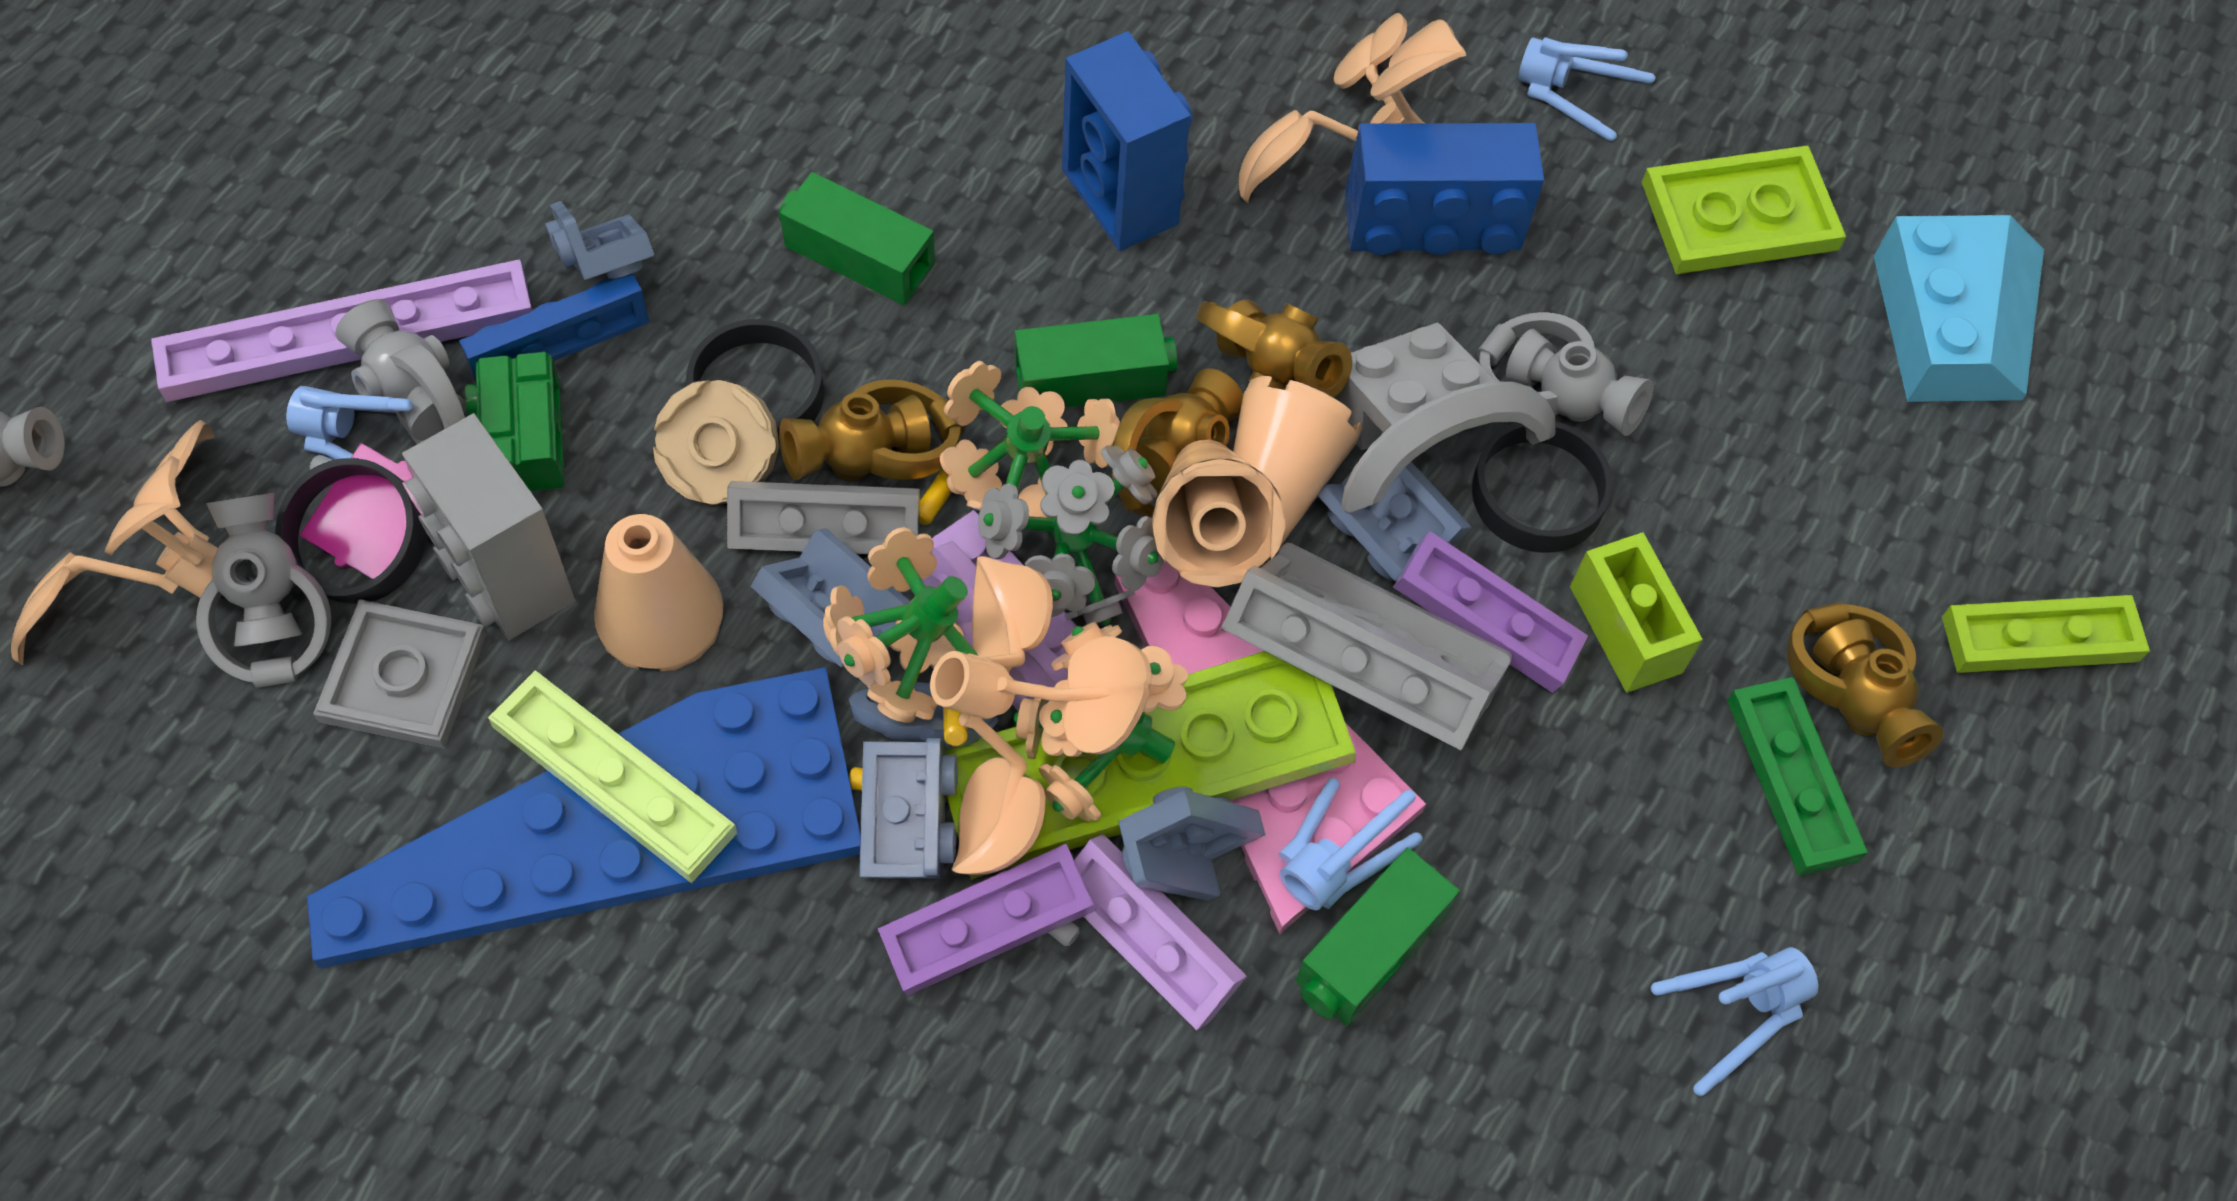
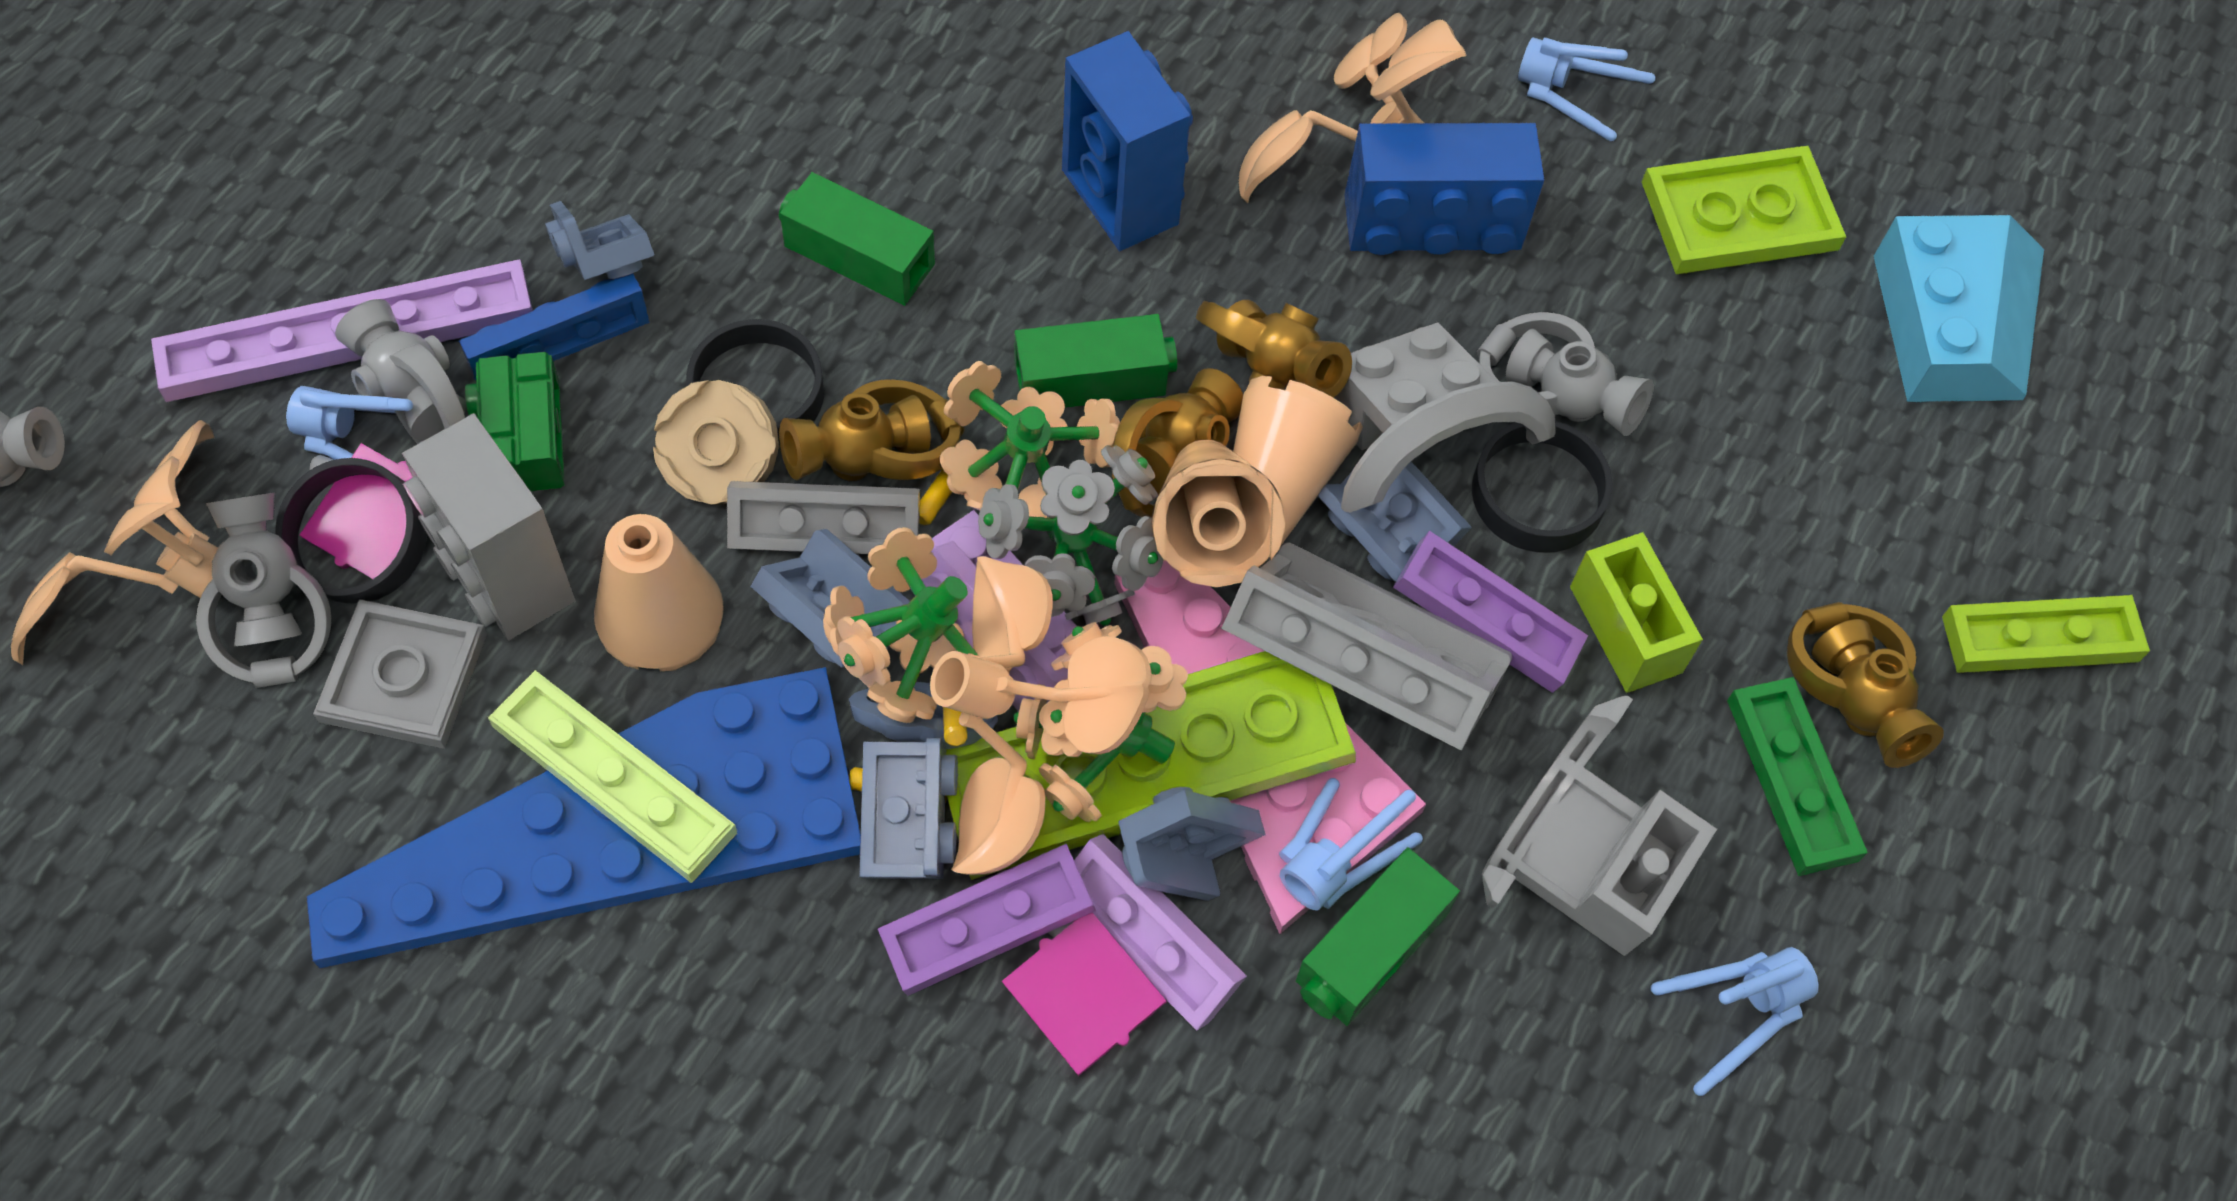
none -> dark pink piece [1002,912,1166,1076]
none -> light grey piece [1482,696,1717,956]

